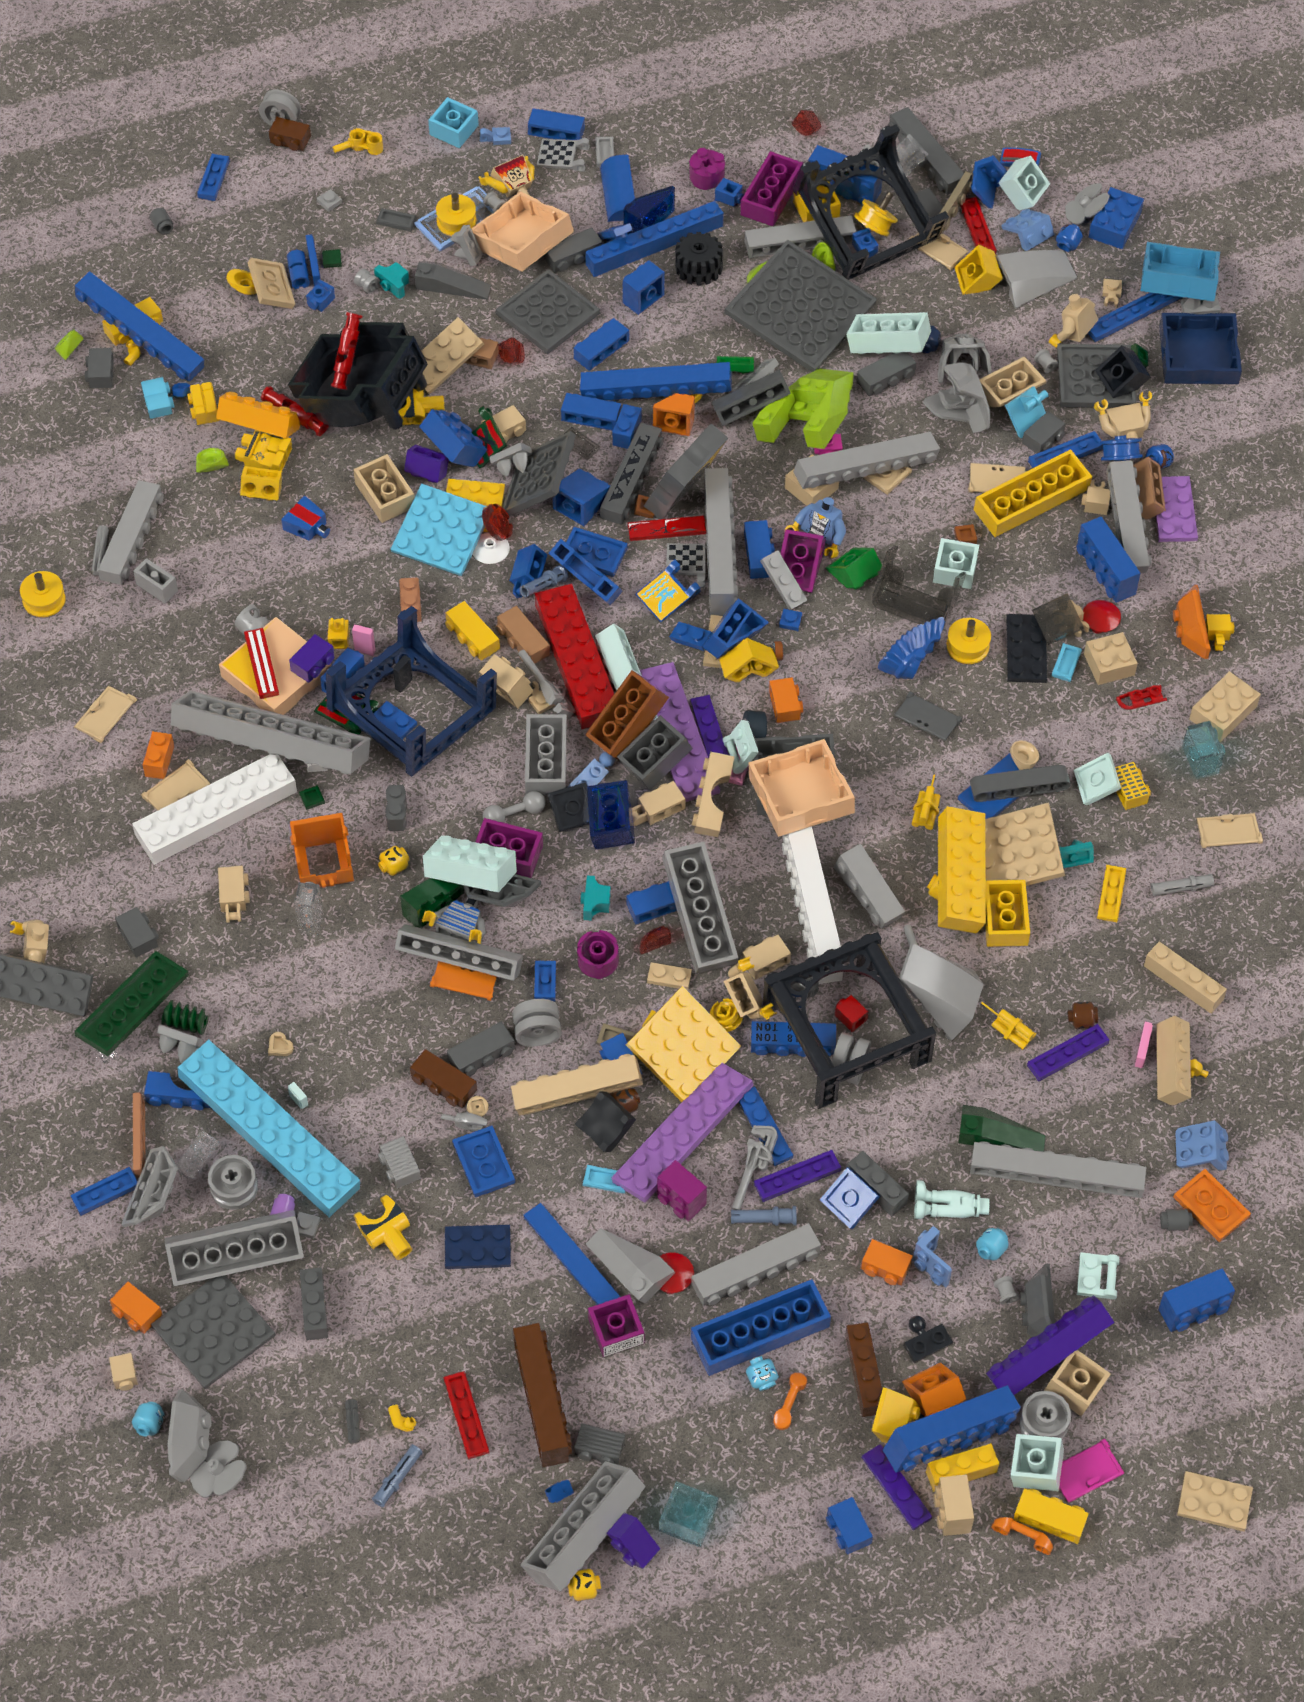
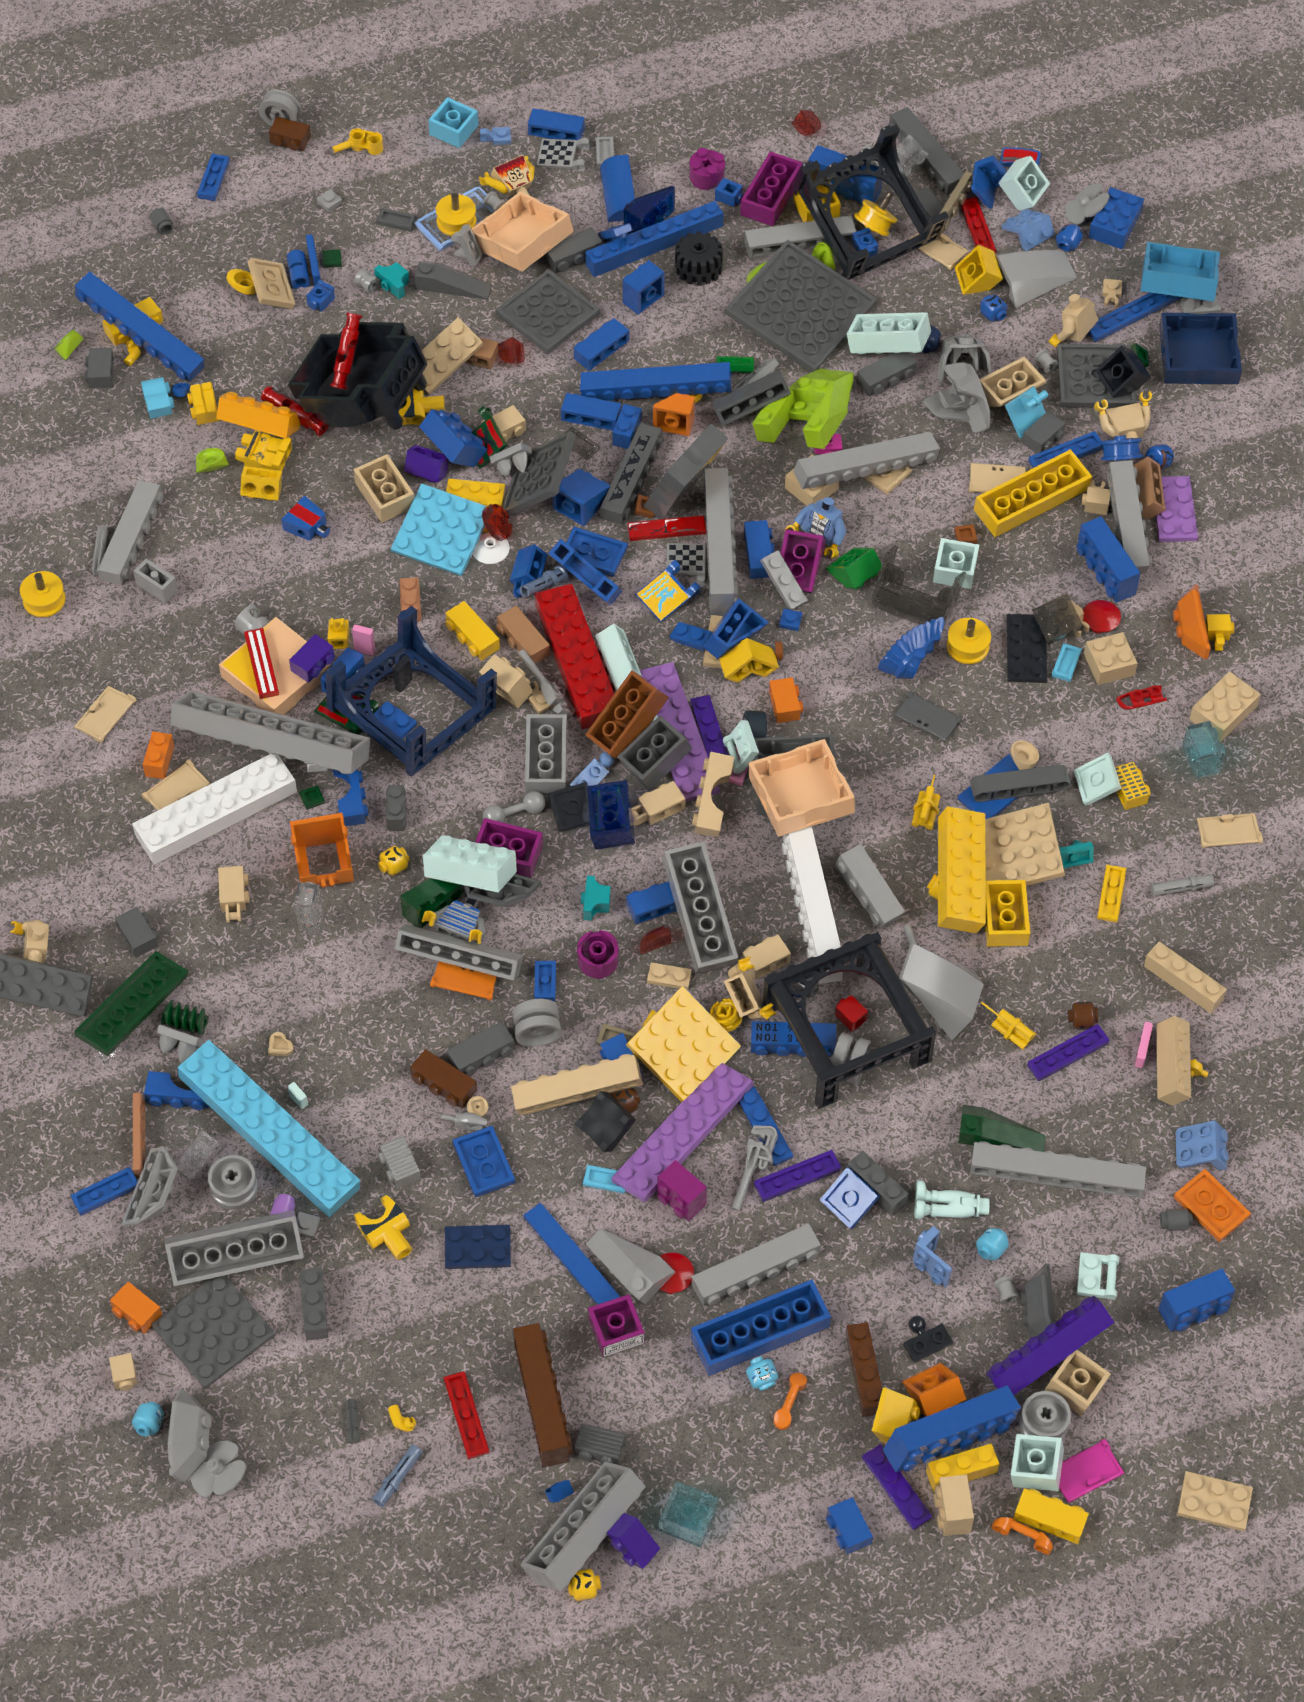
sand blue pin [731,1206,797,1226] -> none
orange brick [861,1239,913,1286] -> none
none -> blue arch [333,769,369,826]
none -> blue head [980,295,1008,322]

